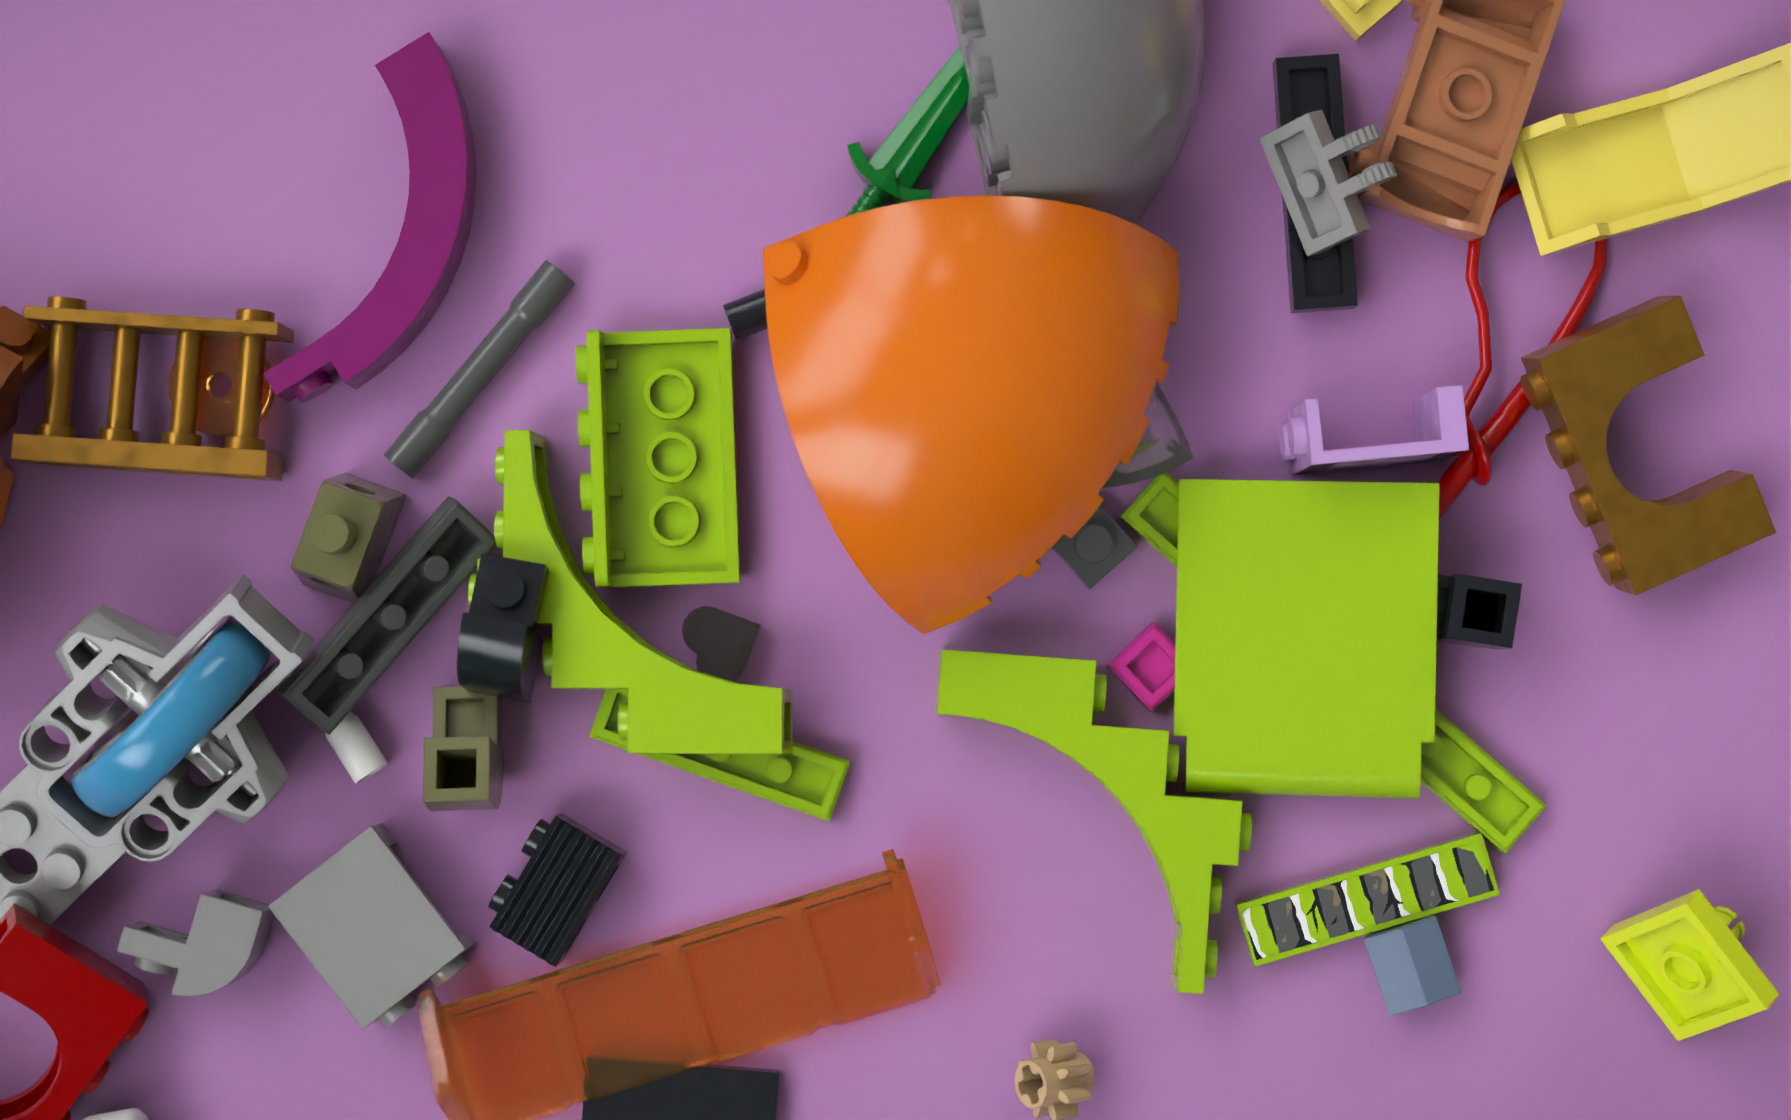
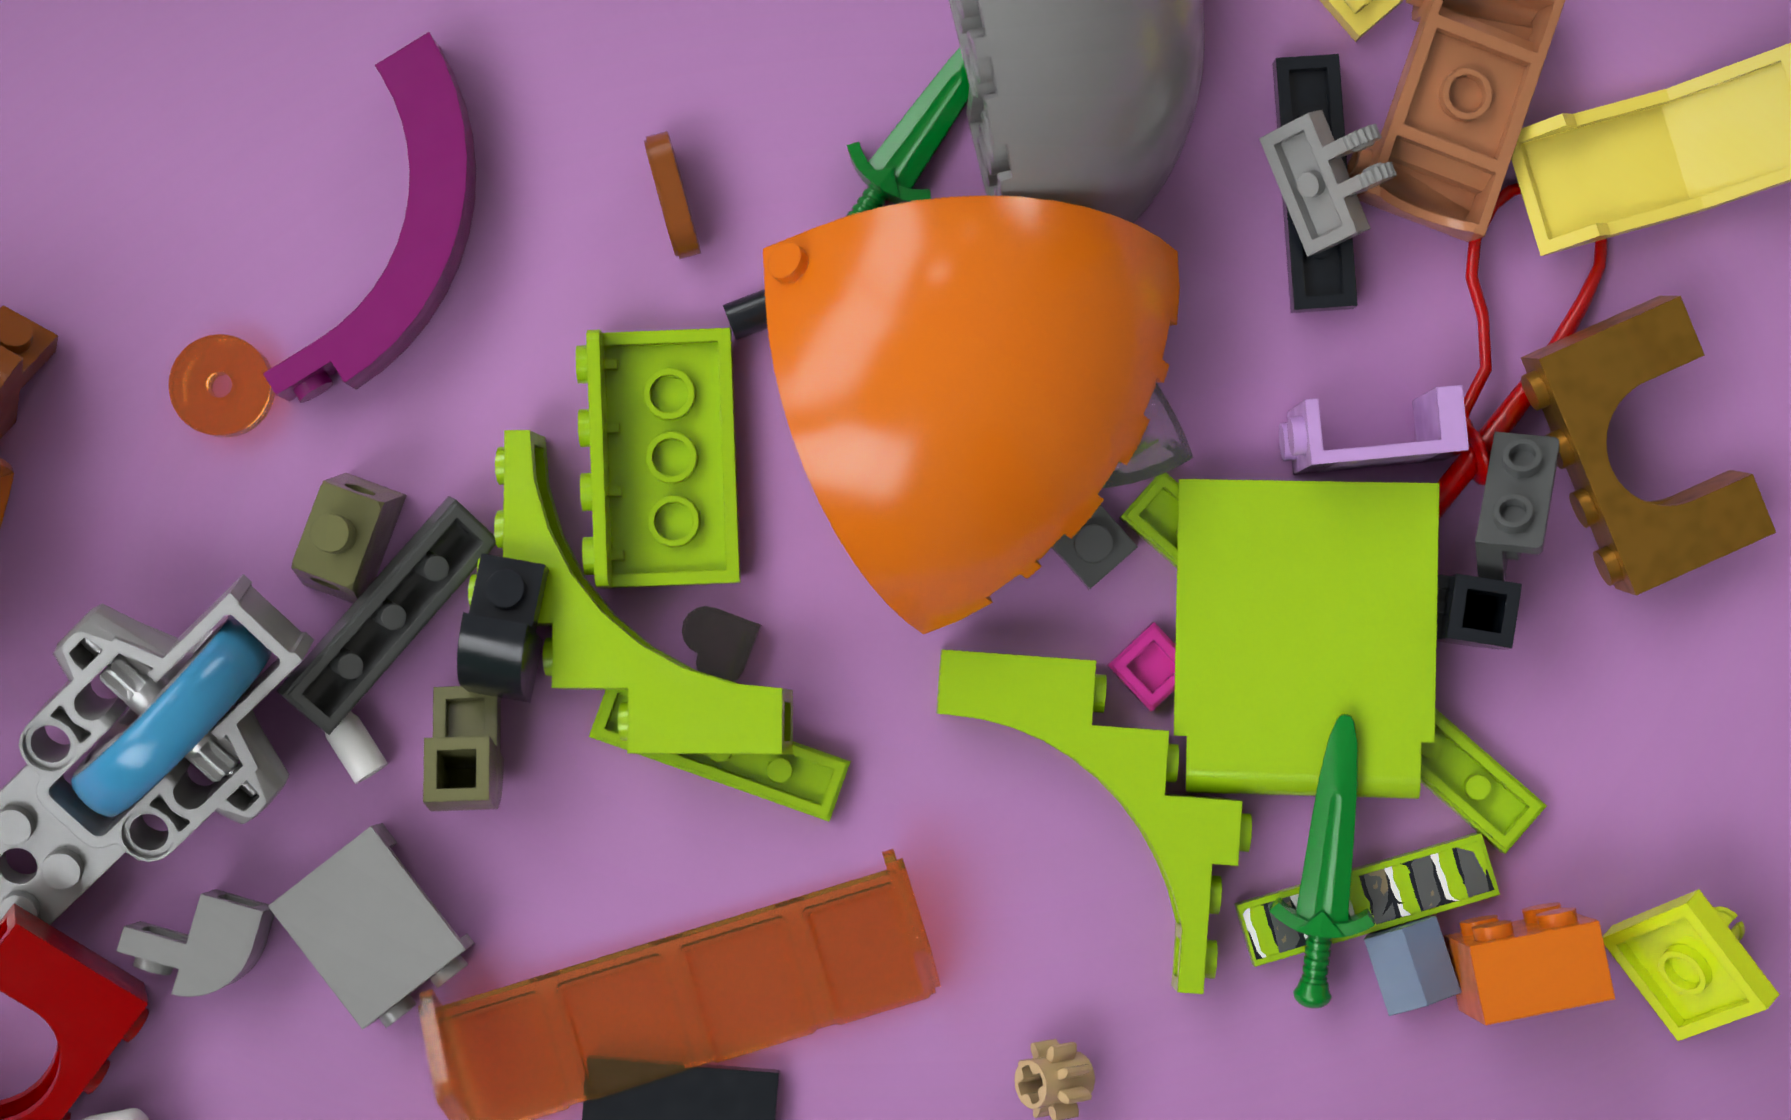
pearl gold fence [11,296,294,481] -> none
dark grey piece [384,260,575,479] -> none
black brick [488,813,627,967] -> none
none -> dark orange tile [644,131,701,259]
none -> green sword [1269,714,1375,1009]
none -> orange brick [1443,902,1615,1025]
none -> dark grey bracket [1475,431,1560,581]

